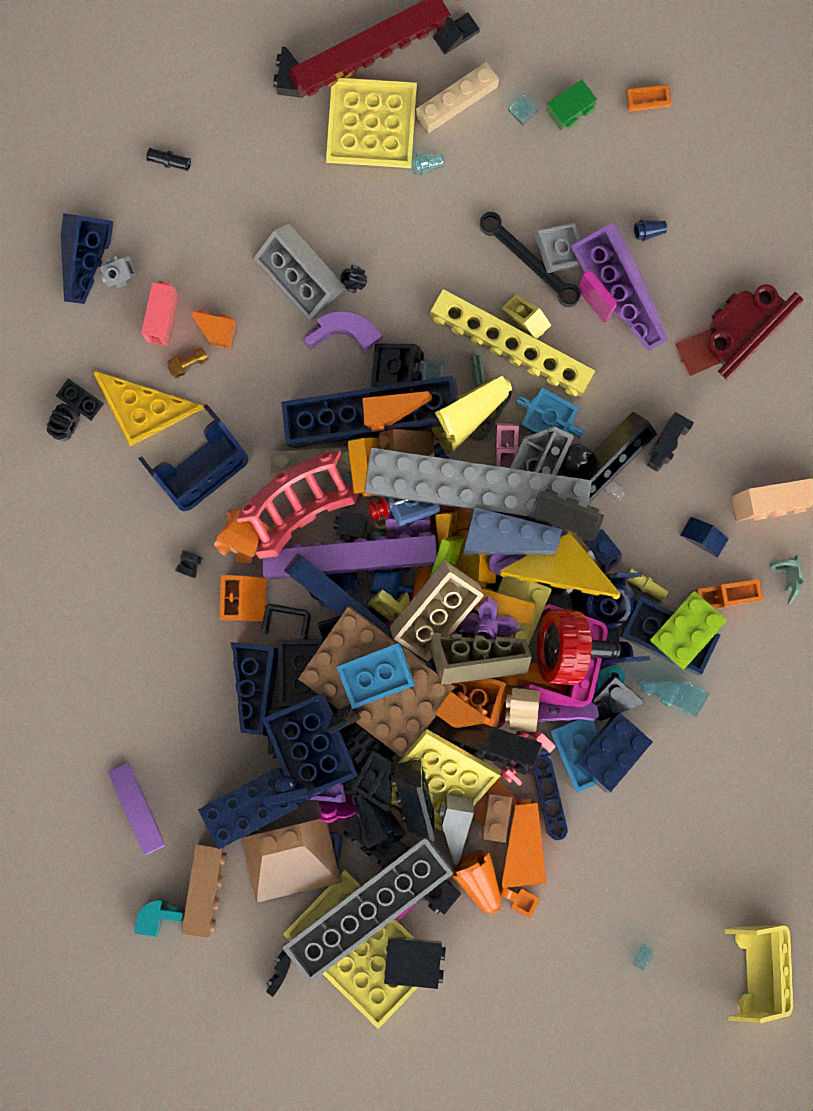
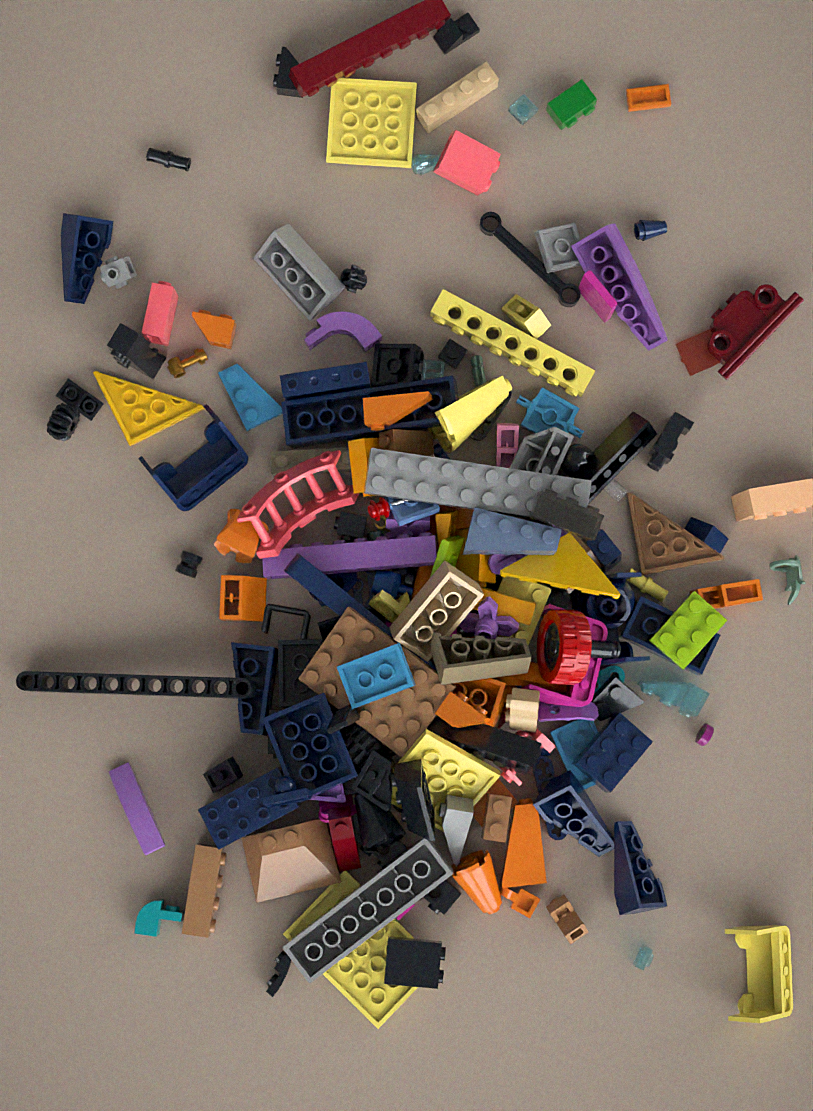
none -> black beam [16,671,256,699]
none -> black wedge [107,323,166,380]
none -> black slope [203,756,243,793]
none -> dark azure wing [218,364,283,431]
none -> dark blue fence [280,362,370,401]
none -> dark red slope [328,806,361,872]
none -> black tile [404,568,417,588]
none -> coral brick [433,130,501,196]
none -> black plate [438,339,468,369]
none -> dark blue wedge [533,770,614,857]
none -> medium nougat brick [546,895,588,945]
none -> dark blue wedge [614,821,667,915]
none -> medium nougat tile [627,493,724,575]
none -> magenta tile [695,723,714,746]

